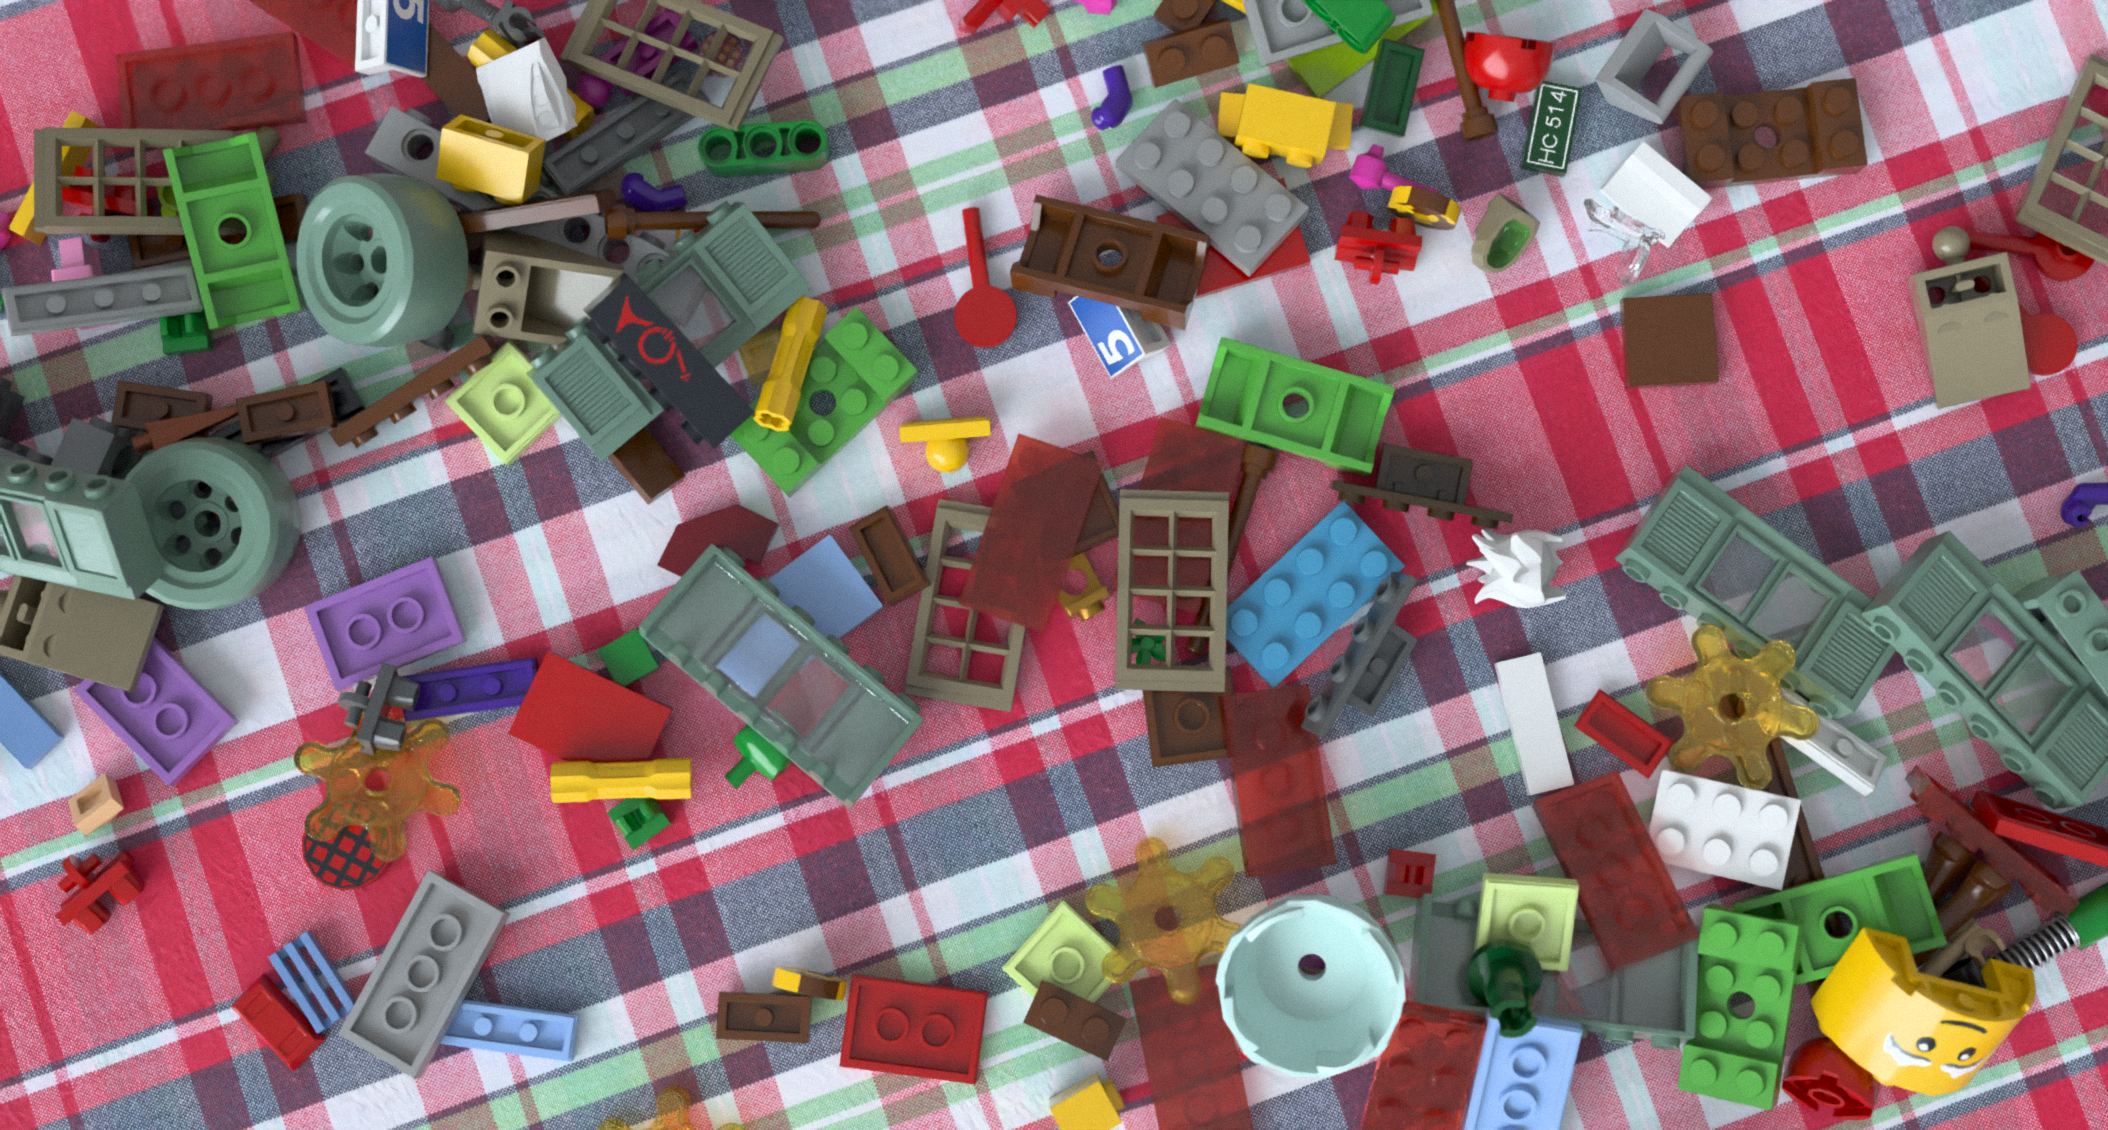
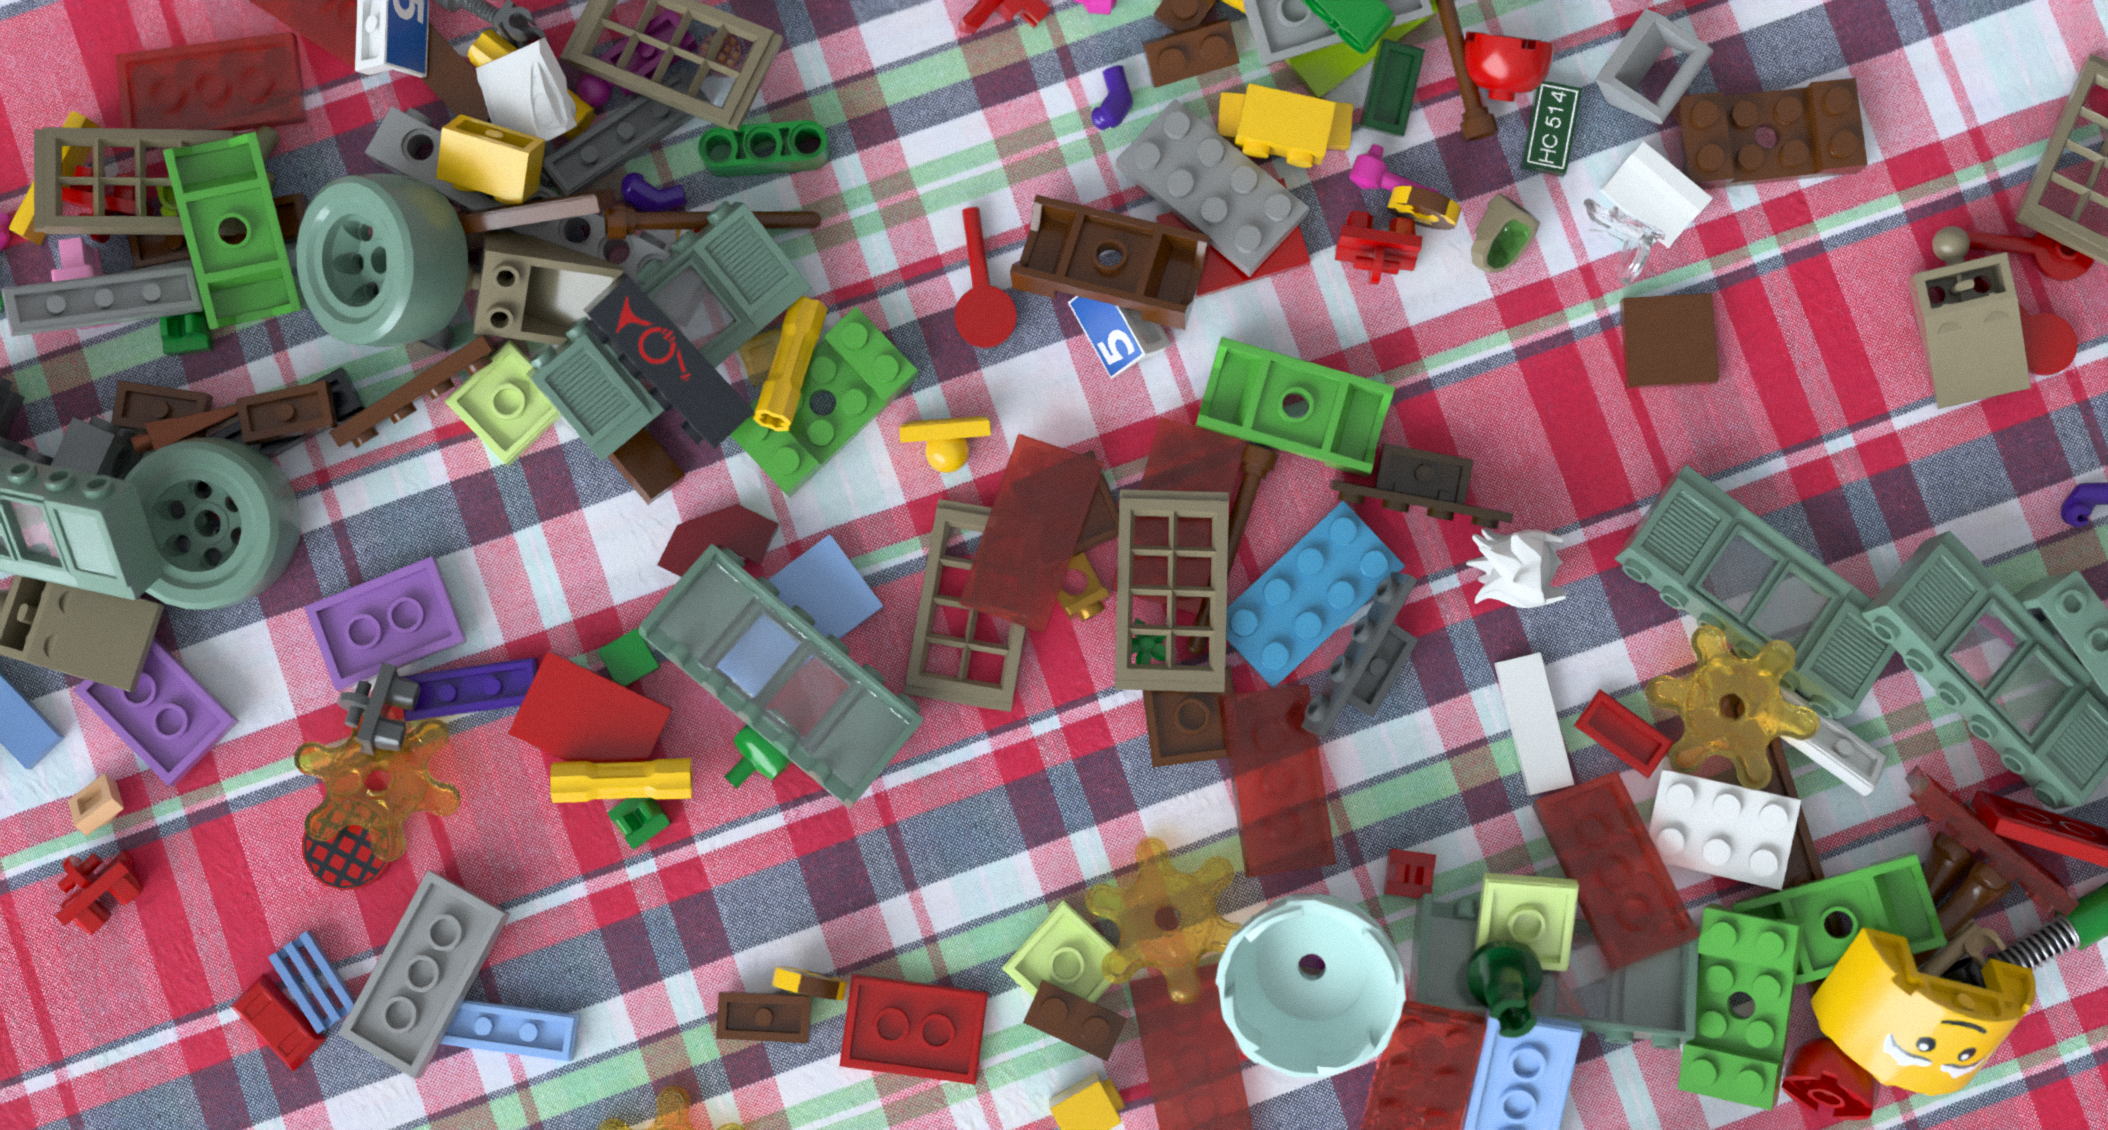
reddish brown tile [849,505,932,607] -> none

